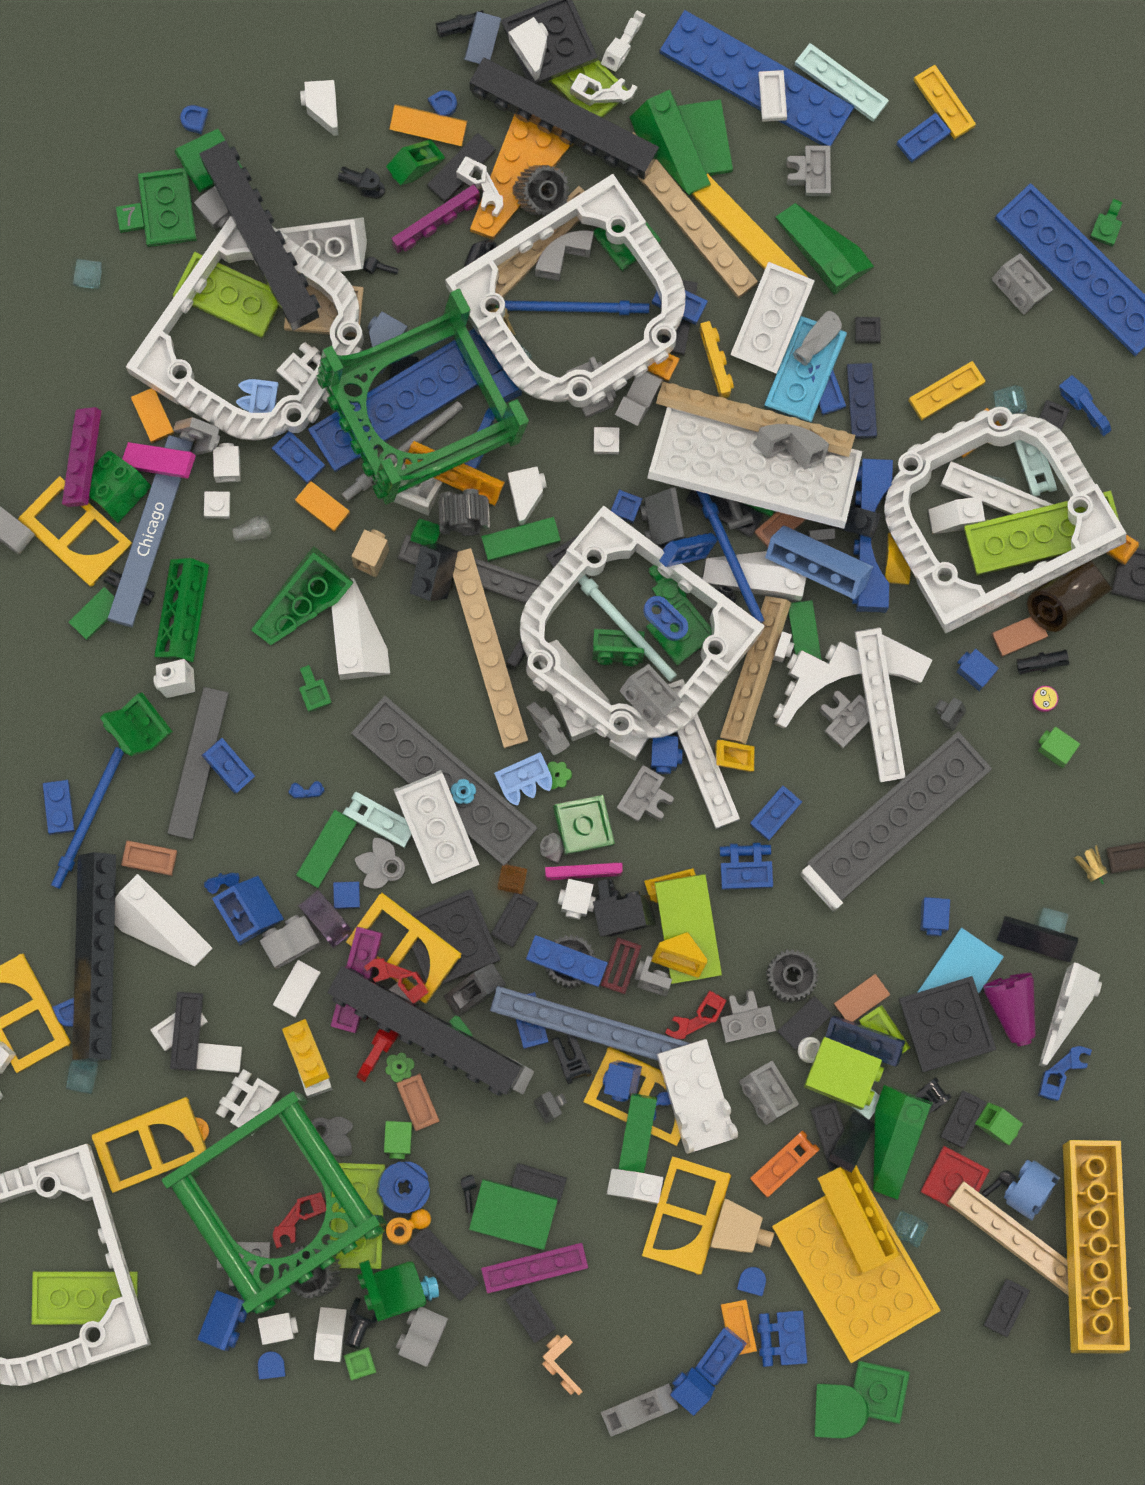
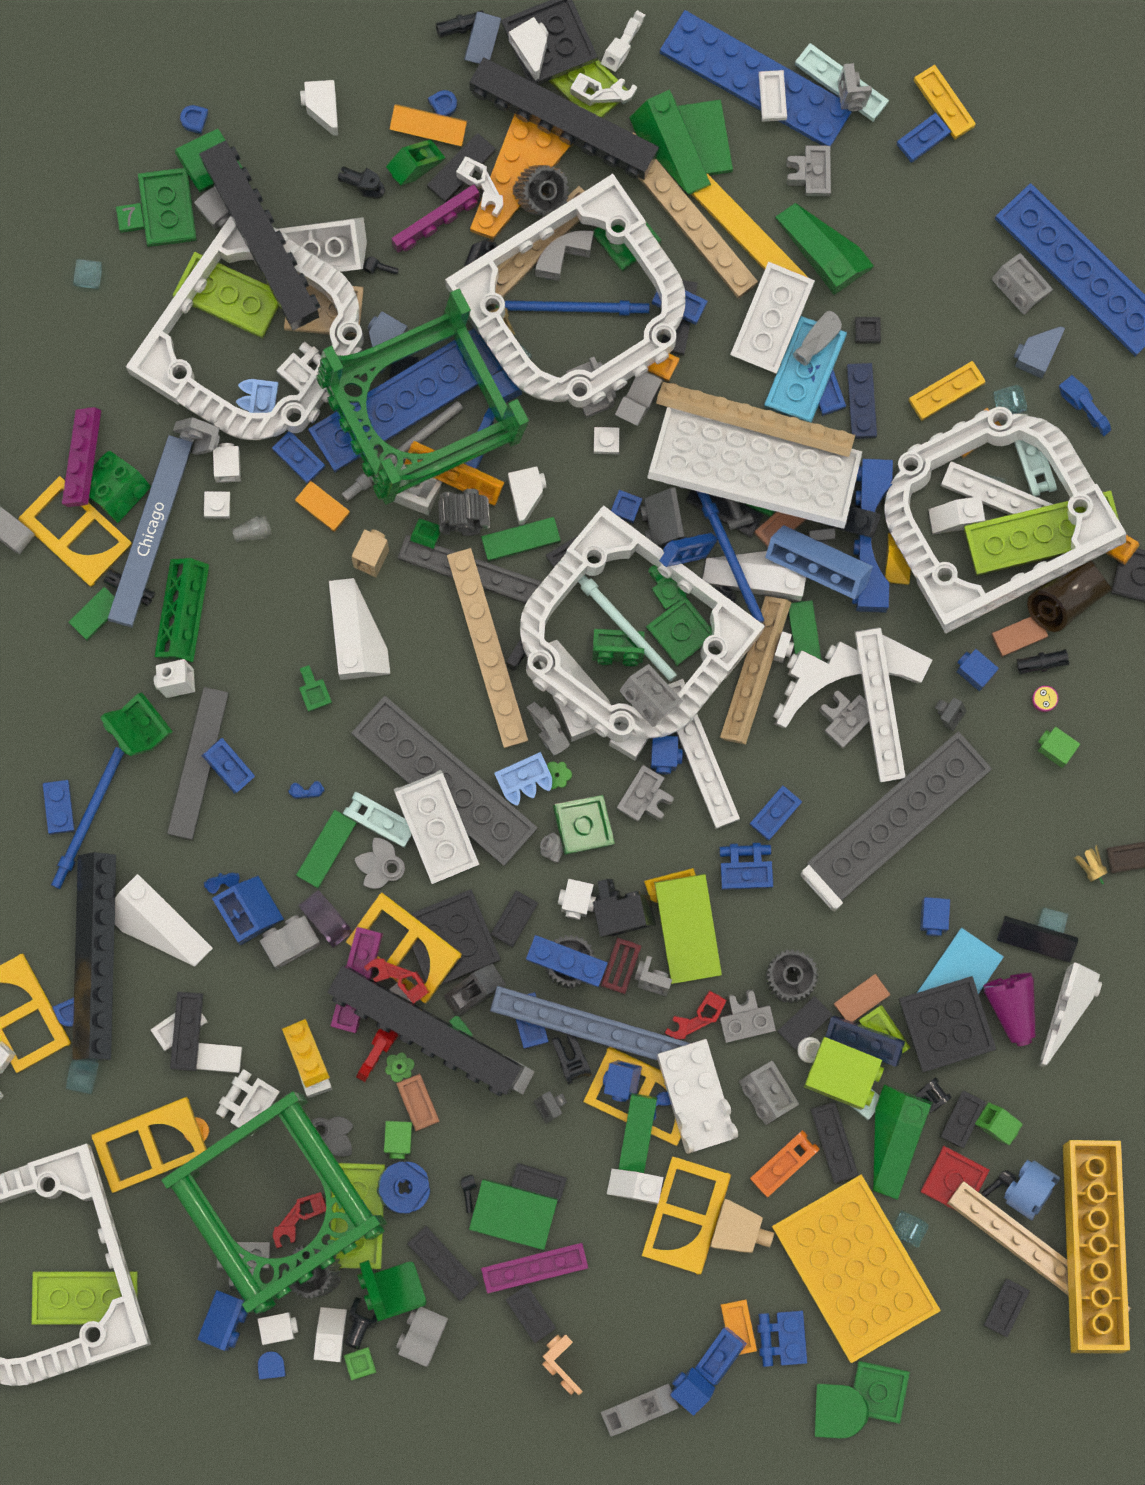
nougat tile [121,841,177,876] -> none
dark pink tile [122,442,196,479] -> none
light orange tile [131,388,174,444] -> none
green wedge [251,546,353,645] -> none
white tile [273,960,321,1018] -> none
blue tile [333,882,360,909] -> none
light orange plate [386,1209,431,1245] -> none
black brick [410,543,458,601] -> none
medium azure plate [420,1276,439,1301] -> none
medium azure plate [451,779,476,804] -> none
clear orange tile [497,865,527,894] -> none
dark pink tile [545,863,623,881] -> none
blue plate [643,596,688,641] -> none
yellow slope [651,932,708,978] -> none
yellow plate [699,321,734,398] -> none
yellow slope [715,740,754,772] -> none
blue tile [737,1267,766,1297] -> none
light grey brick [755,424,829,470] -> none
yellow brick [818,1165,900,1273] -> none
black tile [829,1111,875,1173] -> none
blue piece [1038,1046,1092,1102] -> none
black tile [1039,400,1070,430] -> none
green plate [1090,199,1122,247] -> none
none -> light grey bracket [837,63,872,112]
none -> sand blue slope [1014,326,1065,379]

